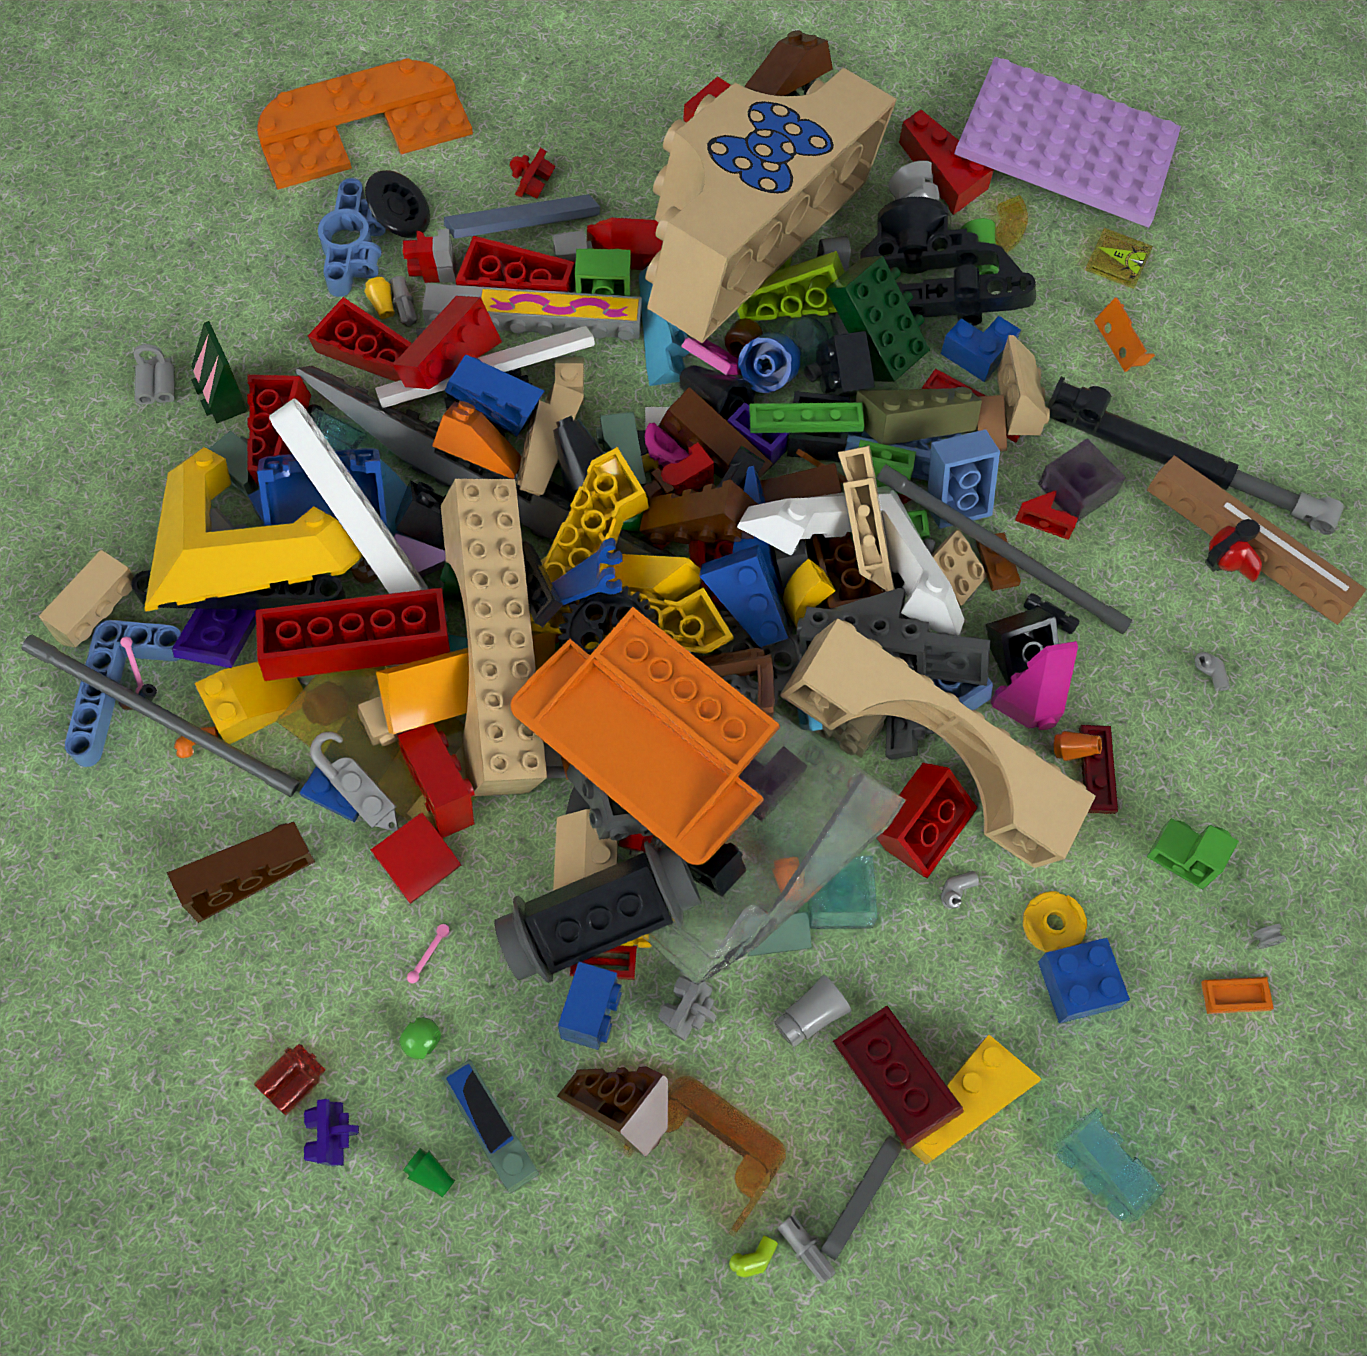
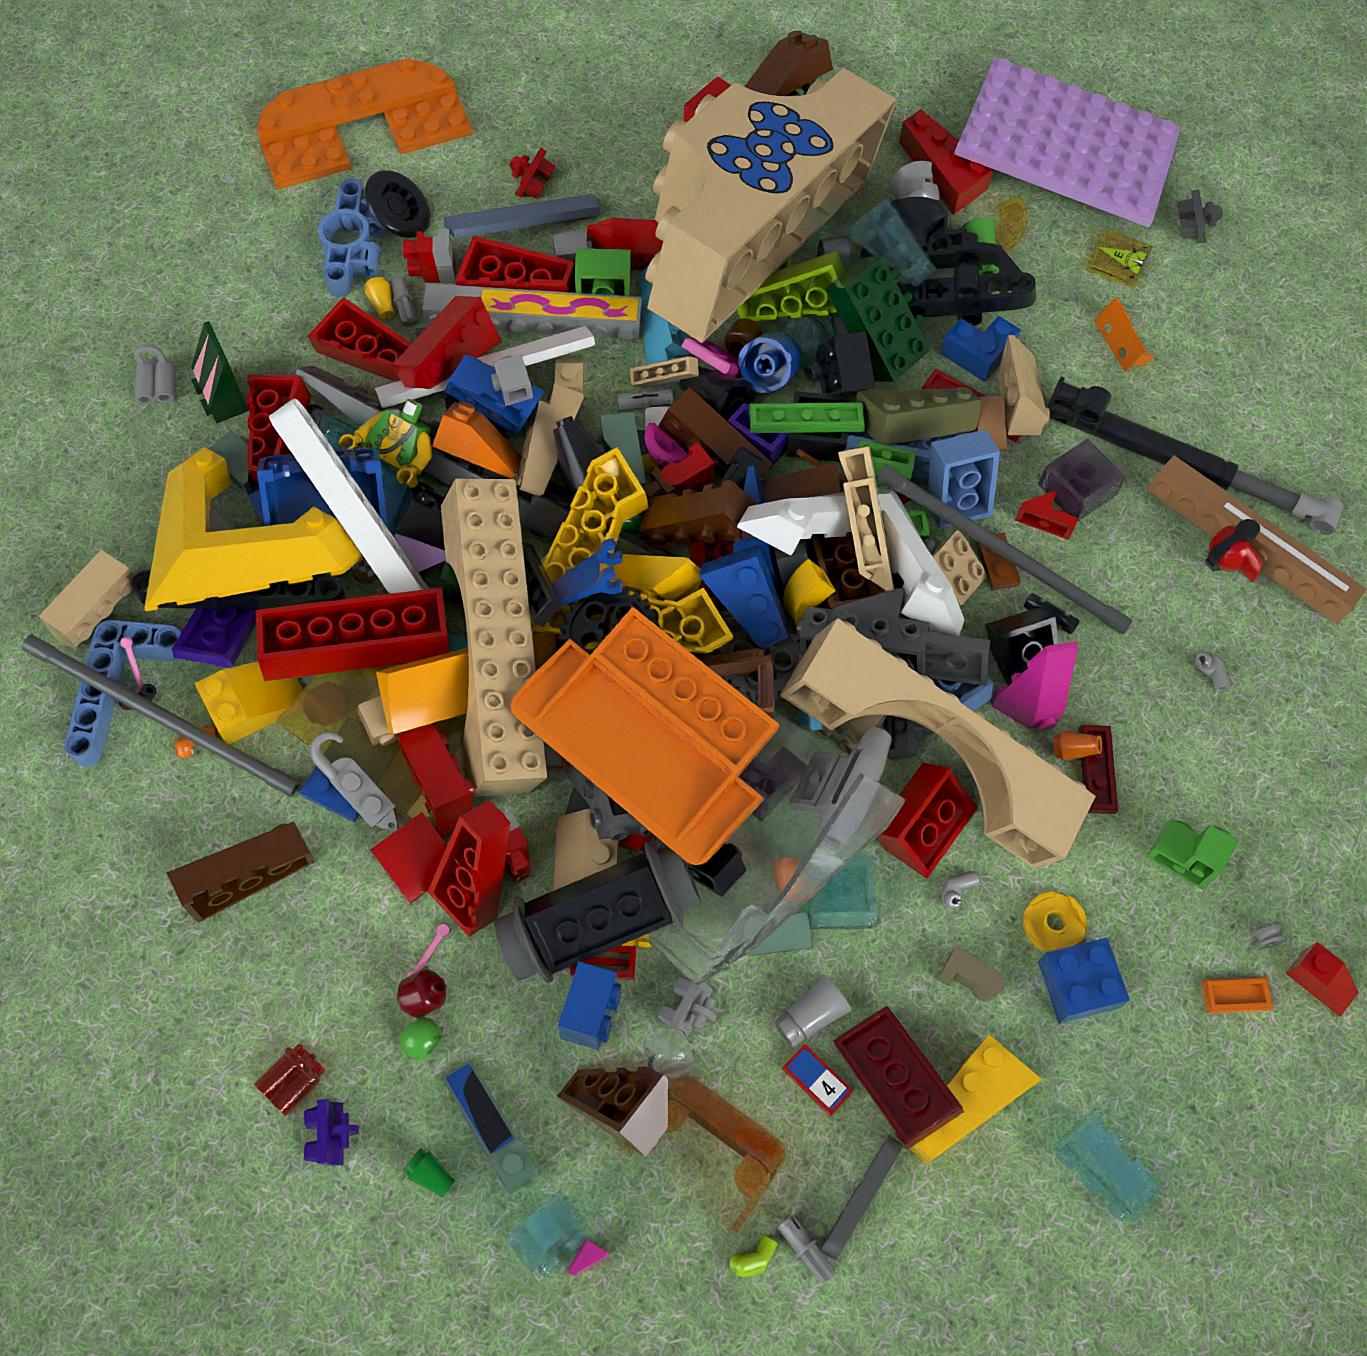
none -> torso [339,399,432,488]
none -> dark red head [397,969,446,1018]
none -> red wedge [428,800,511,937]
none -> light grey brick [491,354,533,406]
none -> red hips [504,810,531,884]
none -> clear light blue brick [505,1190,589,1277]
none -> dark pink slope [568,1240,610,1277]
none -> light grey pin [616,388,674,411]
none -> tan piece [630,356,699,388]
none -> clear hair [644,1029,697,1080]
none -> tile [782,1044,854,1116]
none -> light grey plate [789,727,892,847]
none -> clear light blue wedge [843,198,937,287]
none -> dark tan leg [936,946,1004,1001]
none -> dark grey hips [1177,189,1223,243]
none -> red slope [1286,942,1359,1017]

